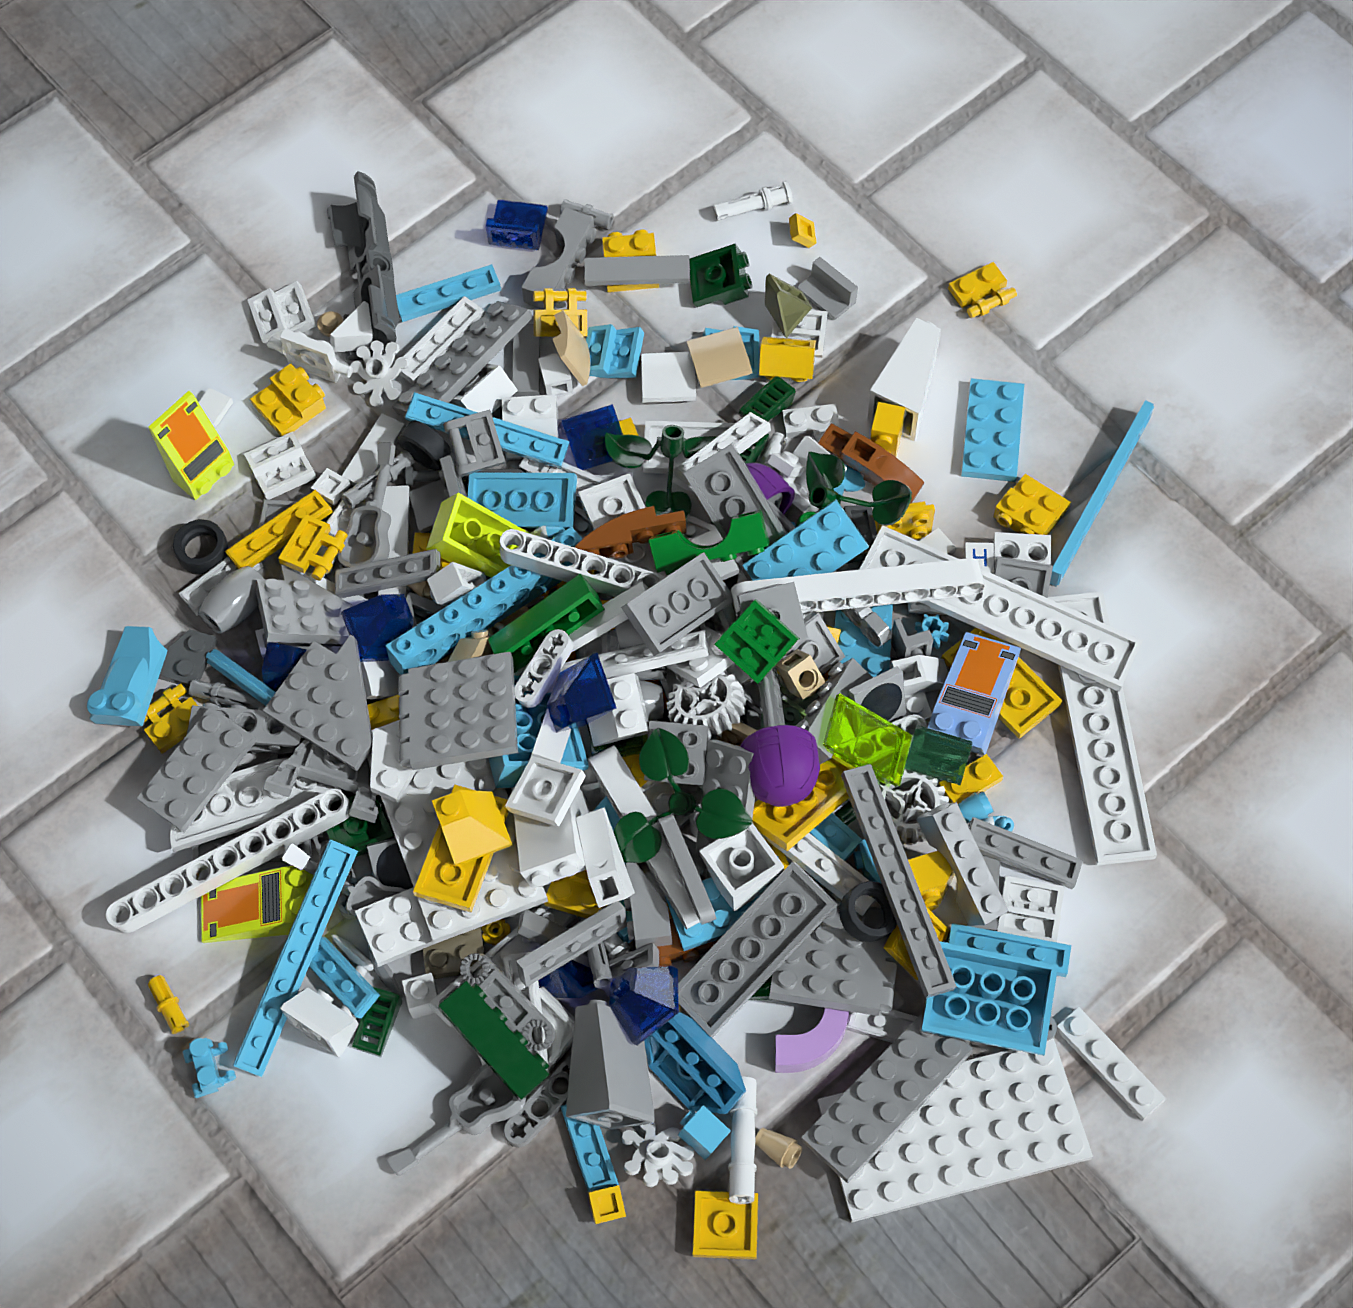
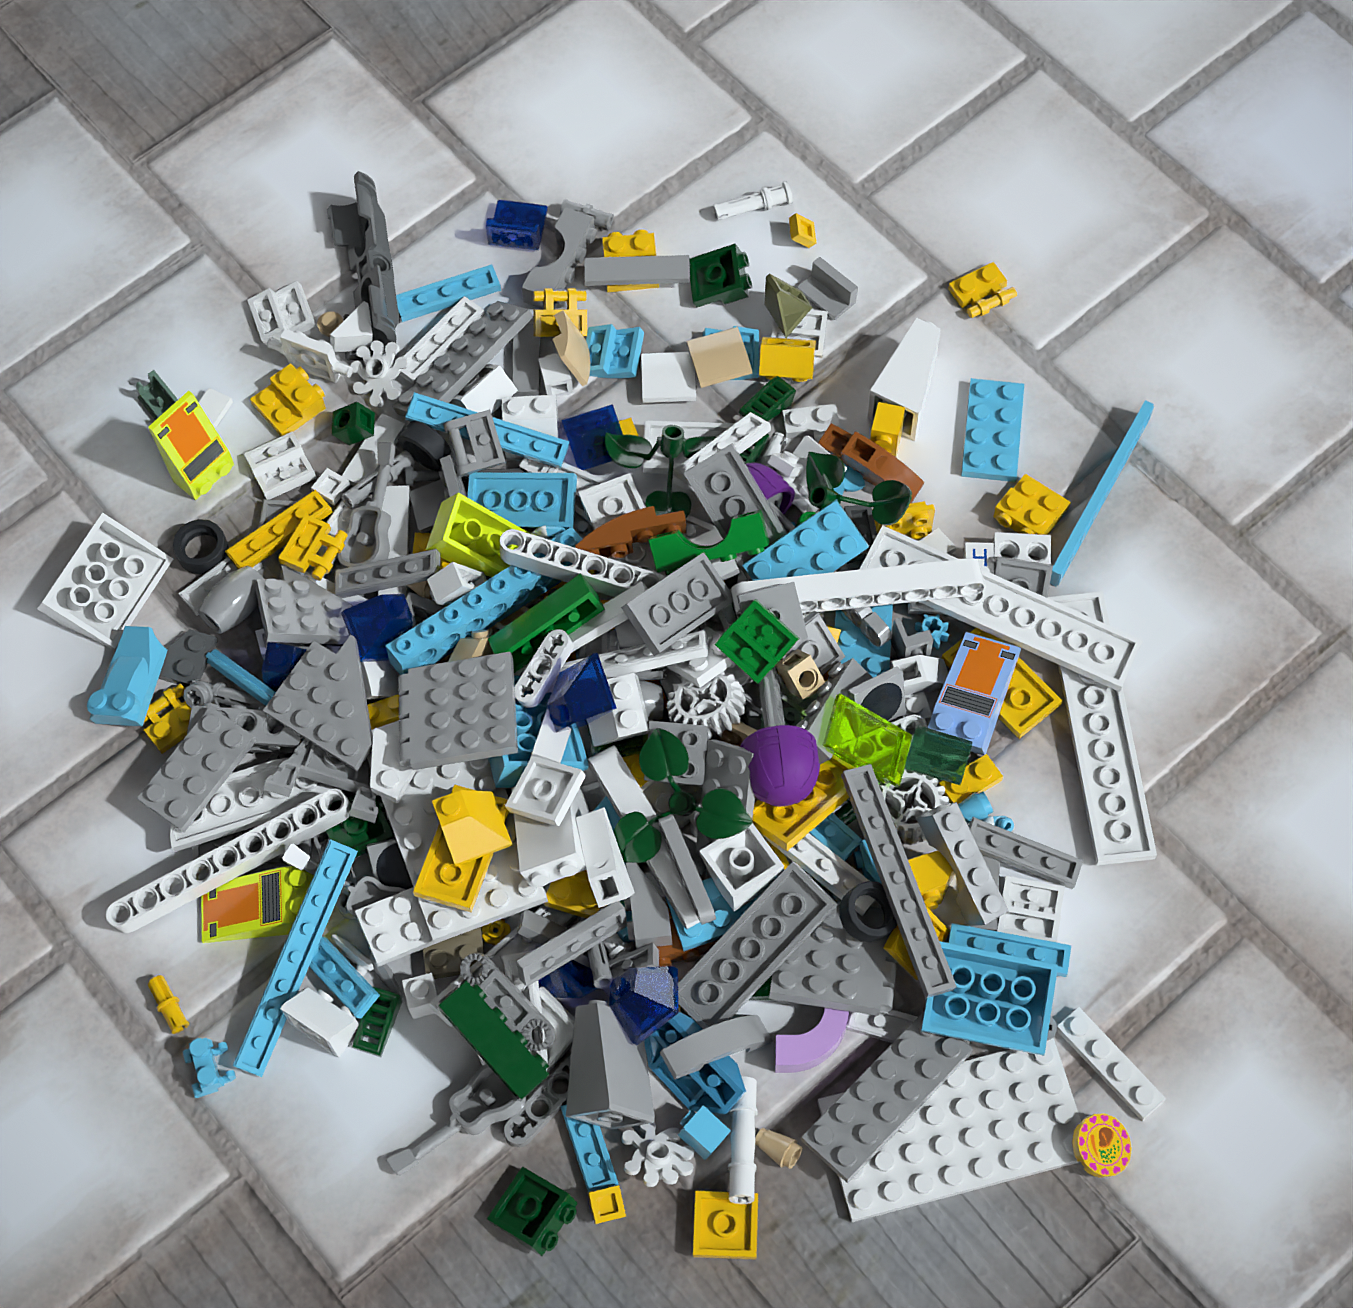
none -> white slope [37,513,173,649]
none -> sand green hinge [136,370,178,420]
none -> light grey bush [184,681,213,708]
none -> dark green brick [331,401,375,445]
none -> dark green plate [487,1166,578,1256]
none -> light grey slope [660,1015,773,1079]
none -> yellow tile [1072,1113,1132,1178]

